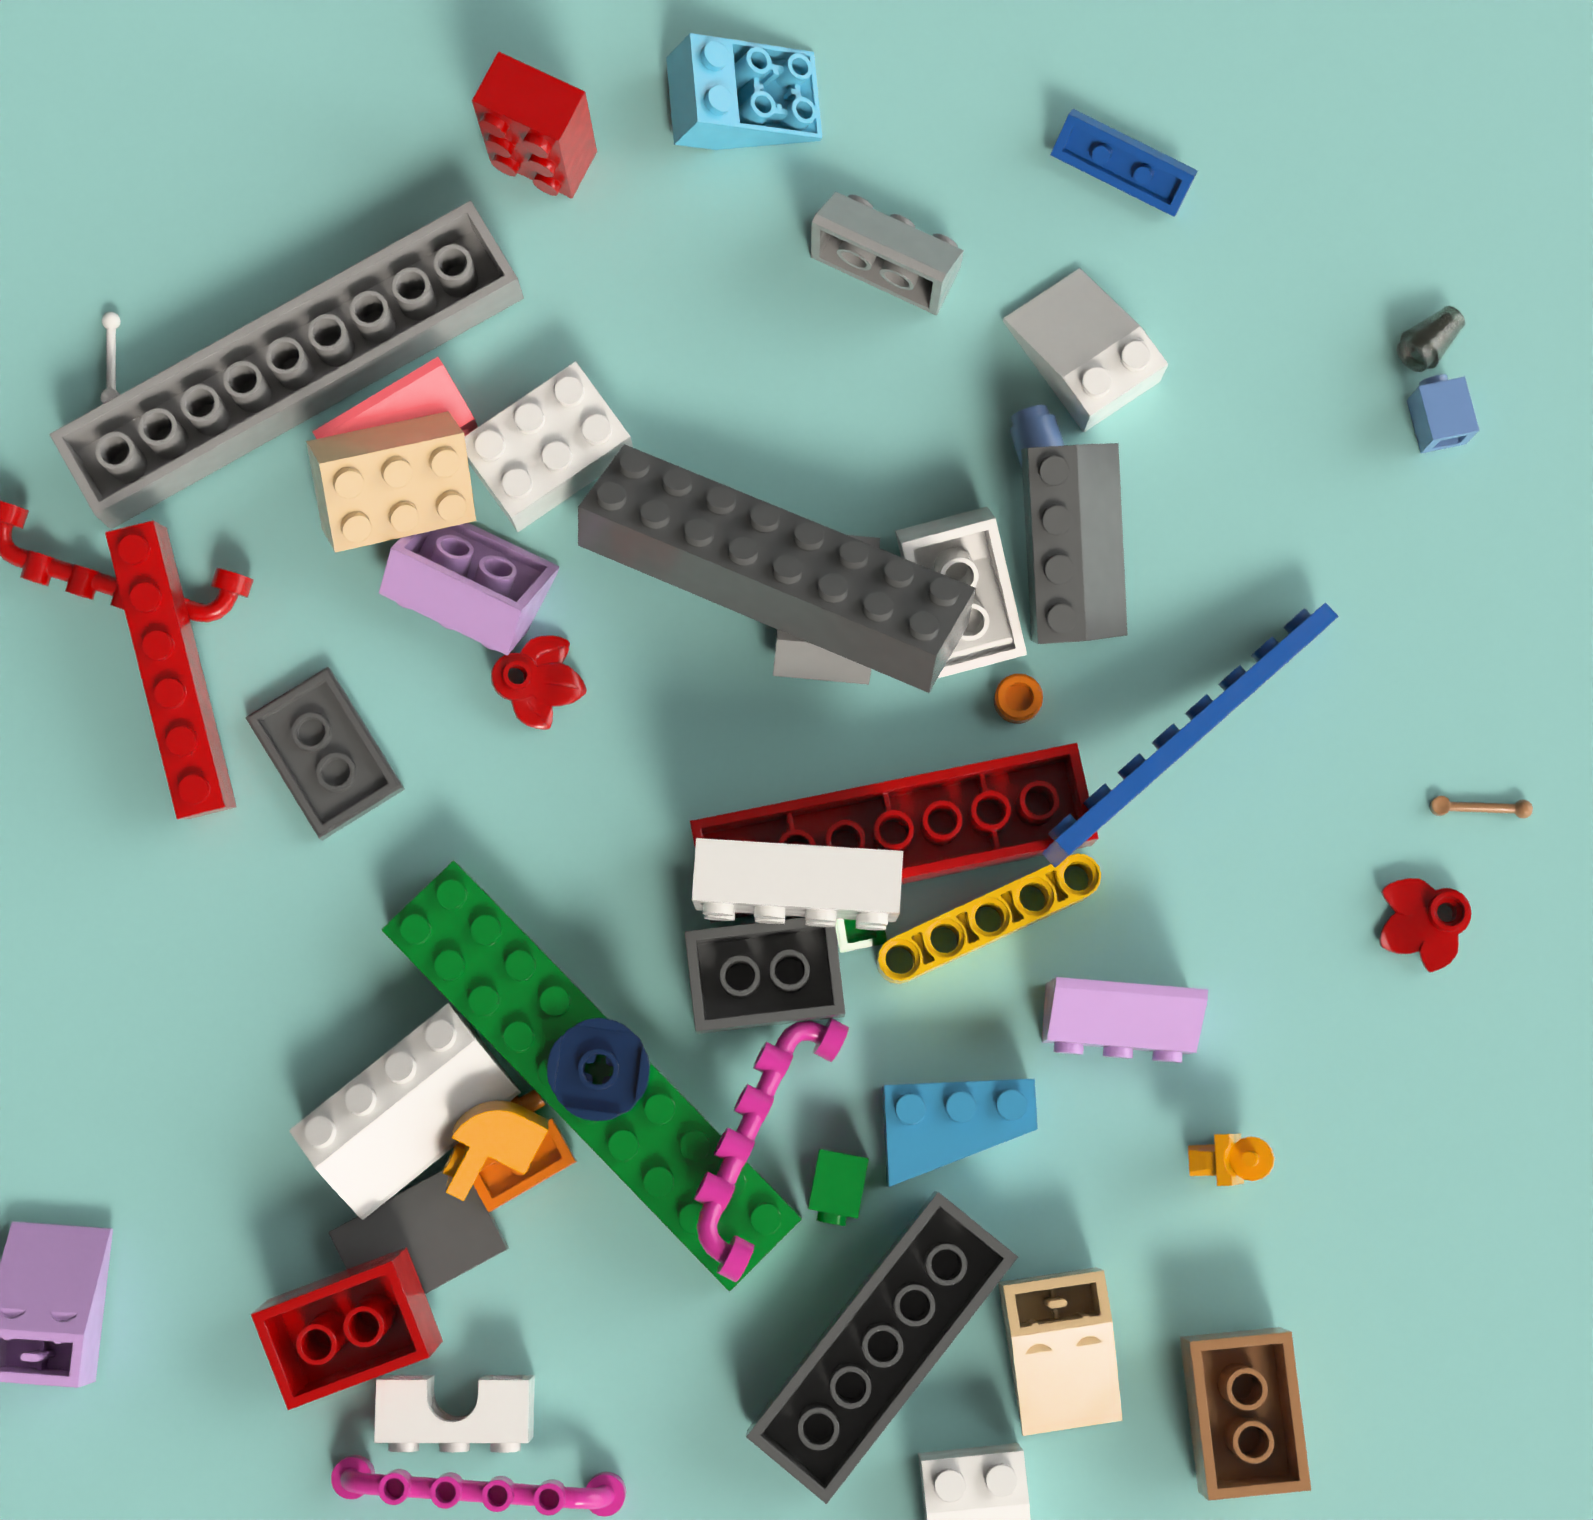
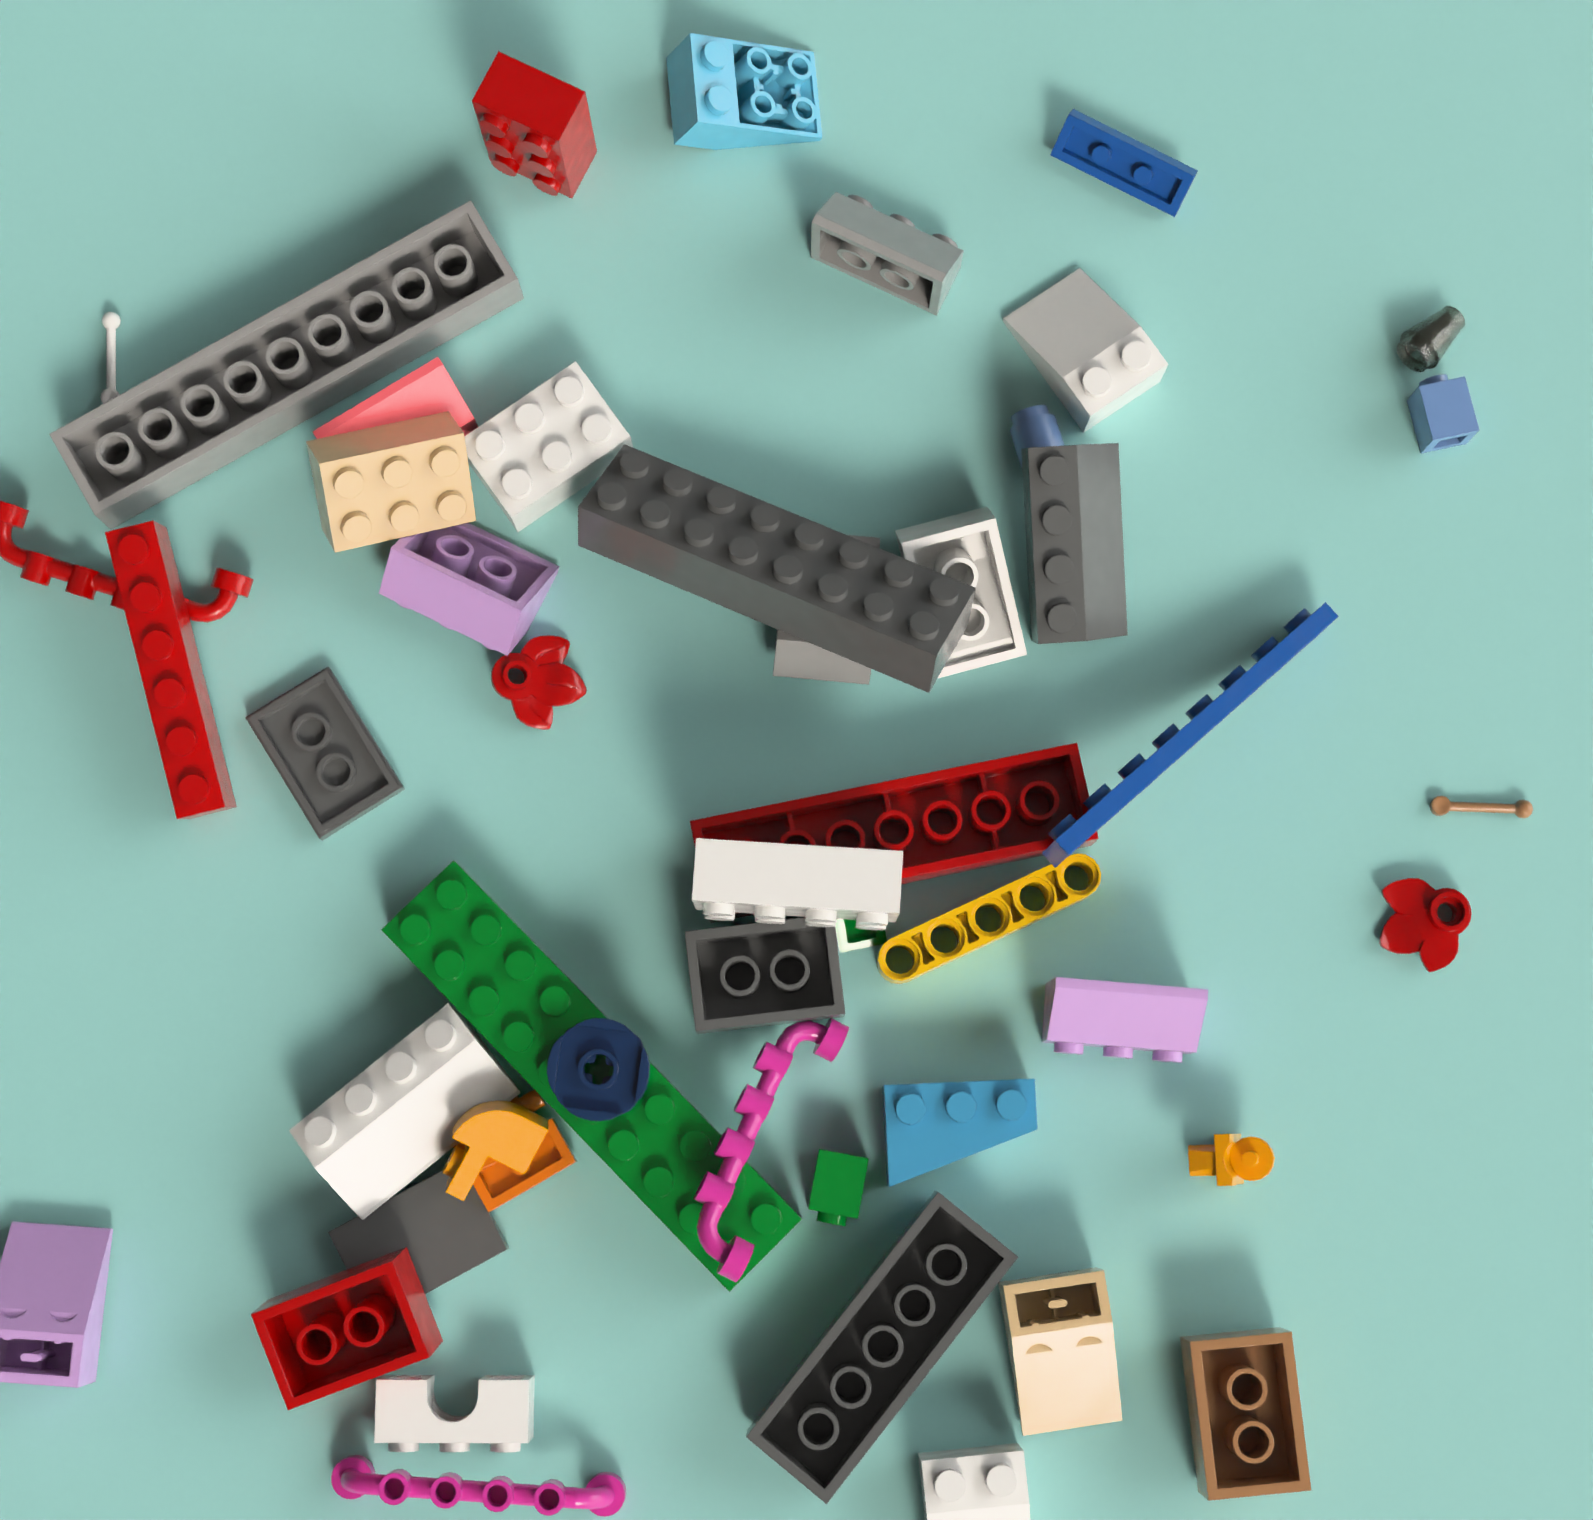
orange tile [994,674,1043,724] -> none

